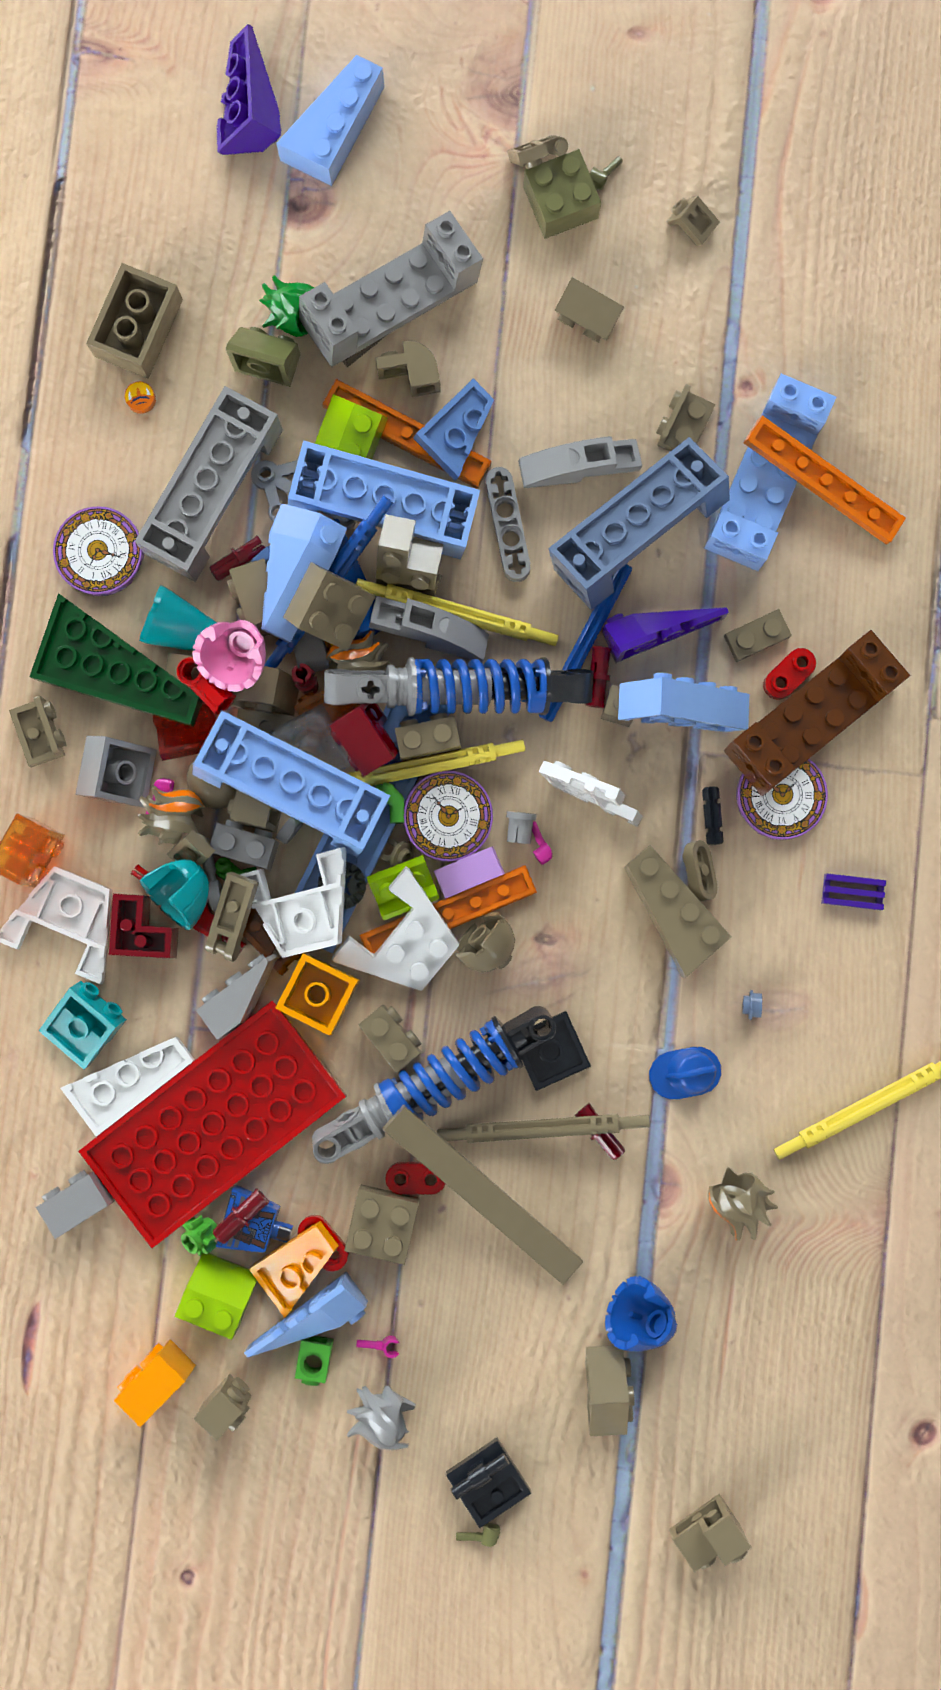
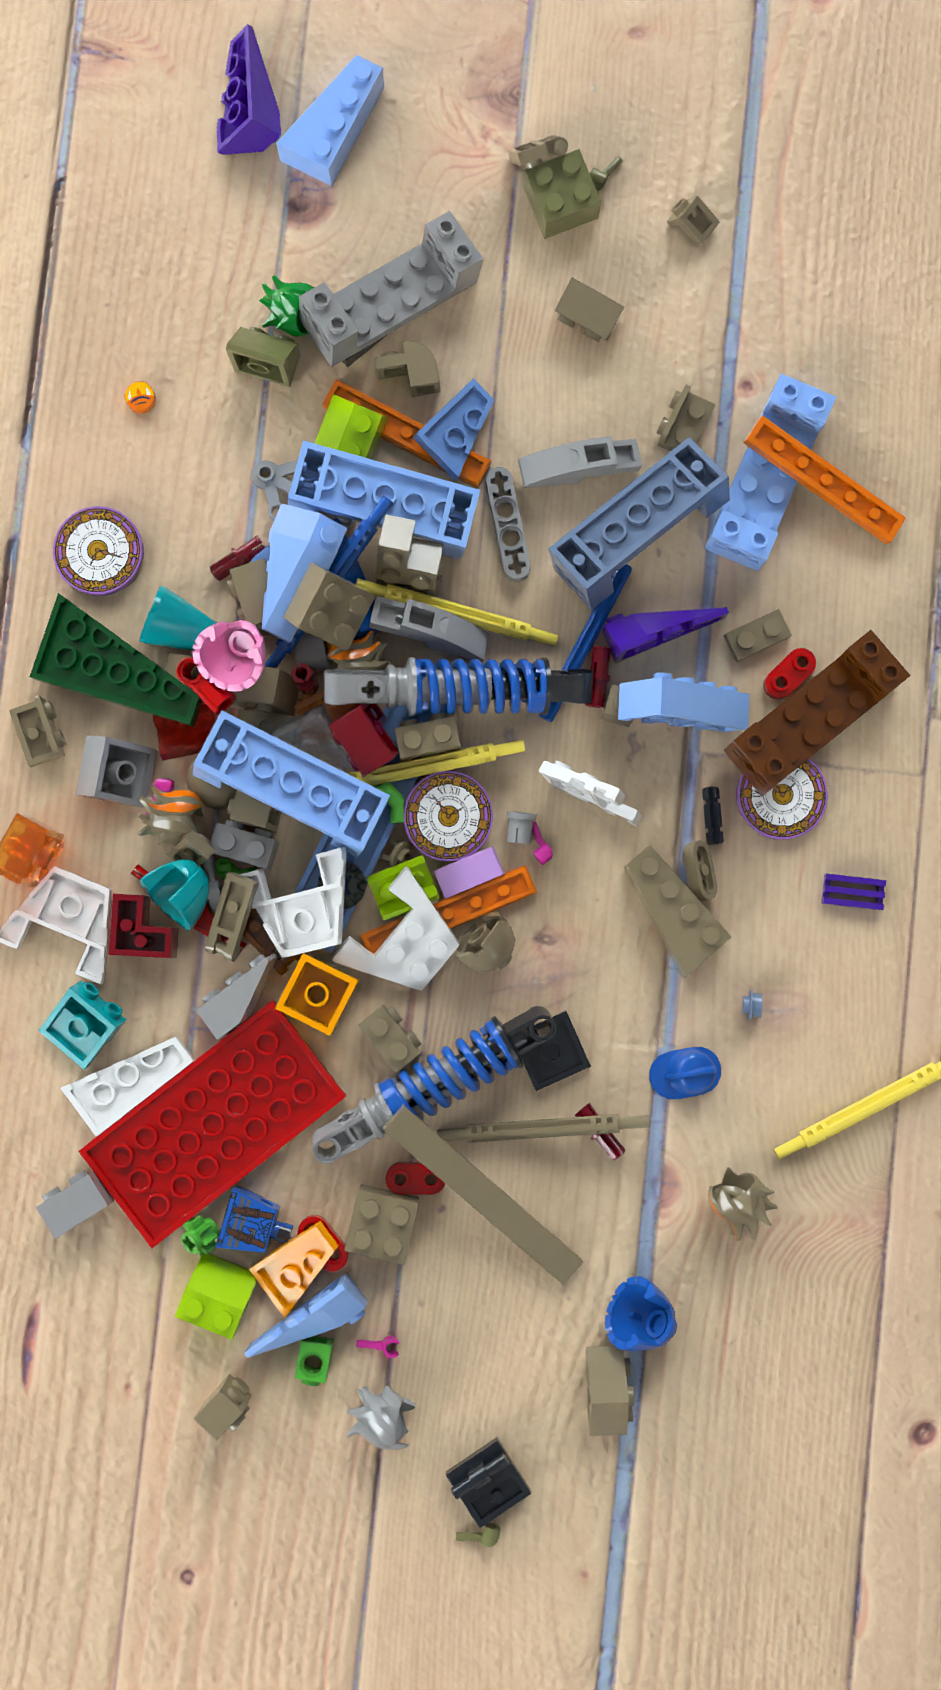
dark tan brick [86,263,183,379] -> none
light orange brick [113,1339,196,1427] -> none
light grey plate [134,386,283,582] -> none
dark red axle [213,1188,269,1244] -> none
light grey tile [276,817,303,844] -> none
dark tan brick [669,1494,751,1572] -> none

